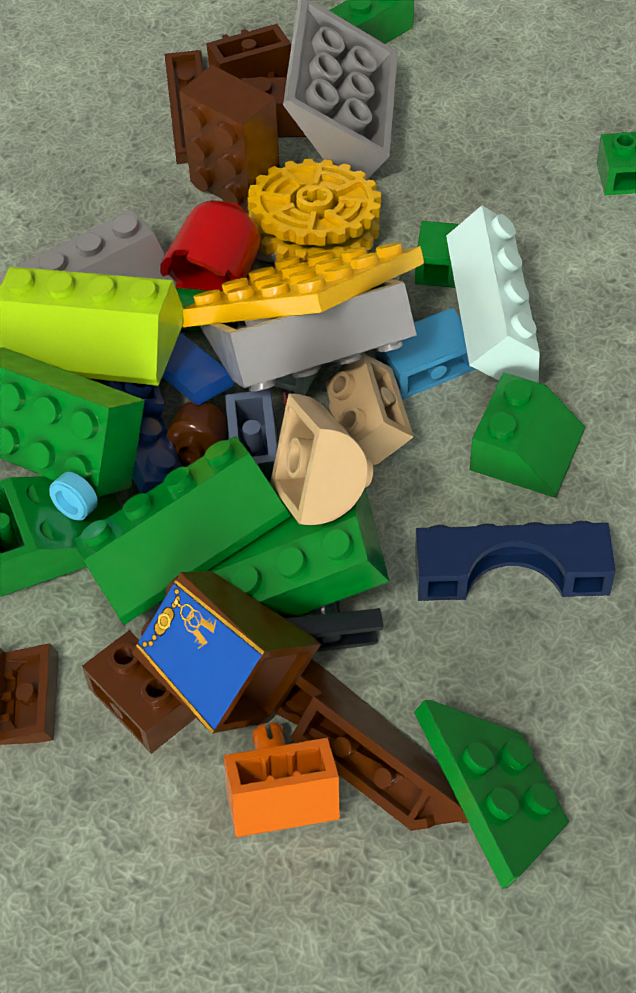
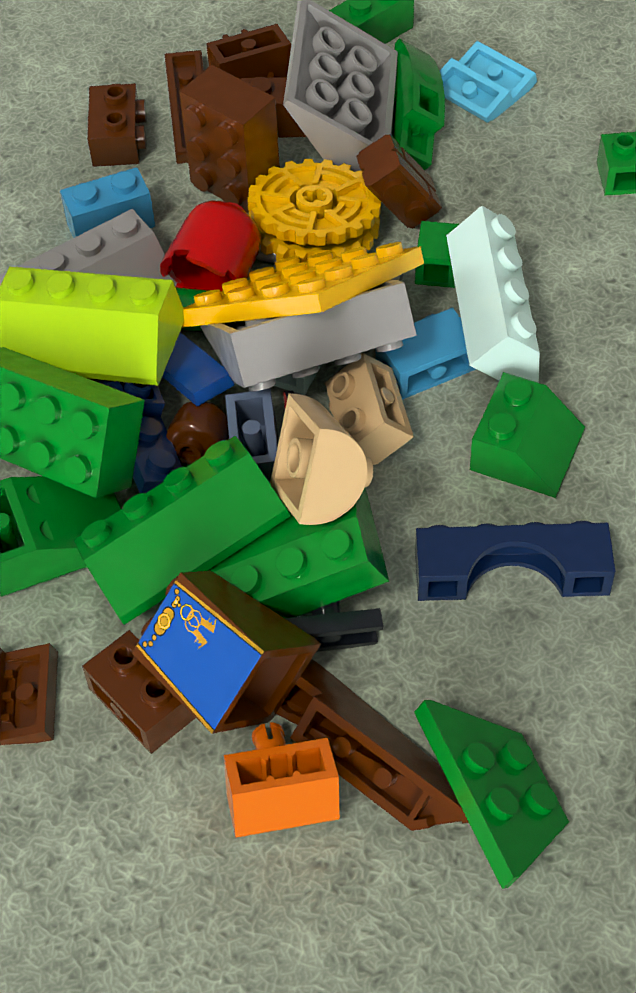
medium azure tile [49,472,98,520] -> none
none -> dark azure brick [60,167,155,238]
none -> reddish brown brick [87,83,147,167]
none -> reddish brown brick [356,134,442,229]
none -> green slope [393,38,445,171]
none -> medium azure slope [440,41,537,123]

